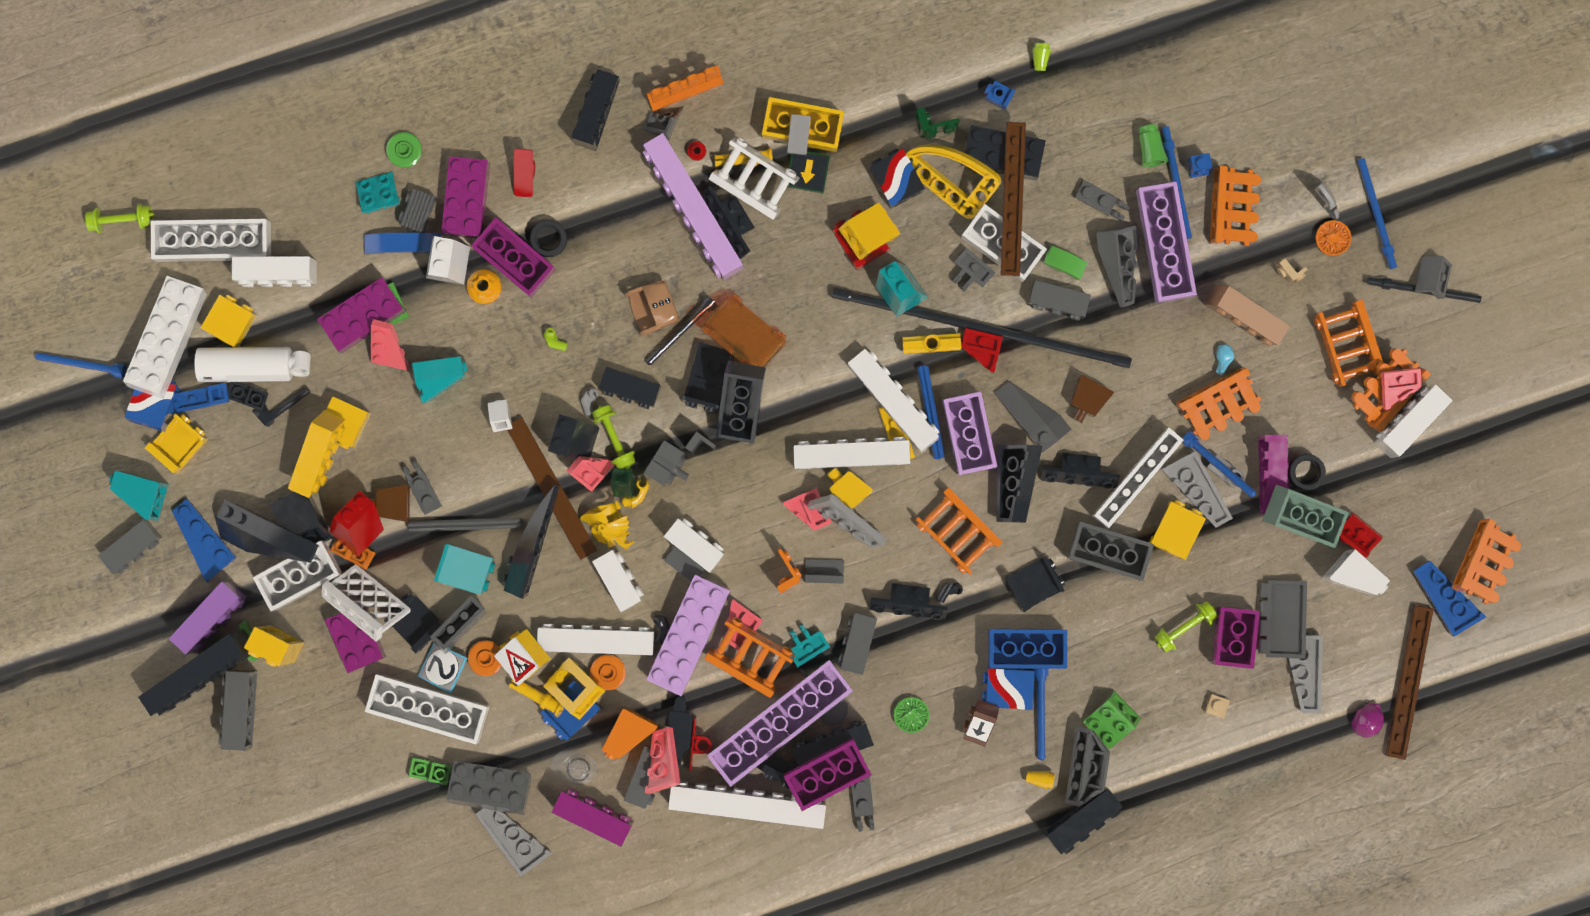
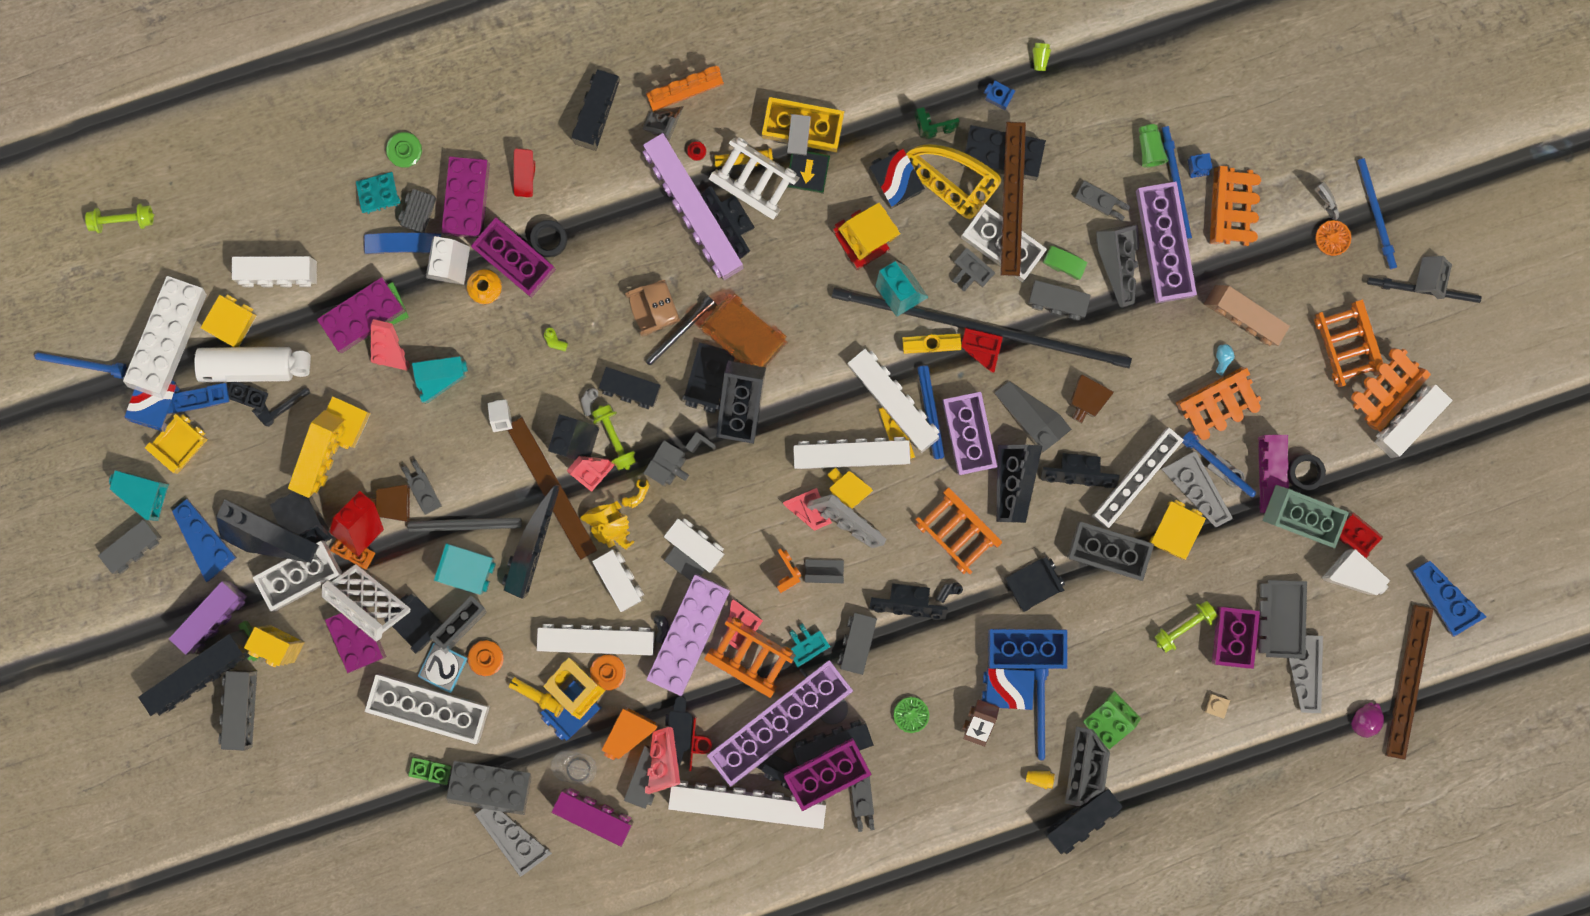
white brick [151,219,271,262] -> none
piece [494,629,551,686] -> none
clear green brick [610,468,636,498] -> none
tan bracket [1276,258,1308,283] -> none
coral wing [1381,368,1421,410] -> none
orange fence [1451,518,1521,605] -> none

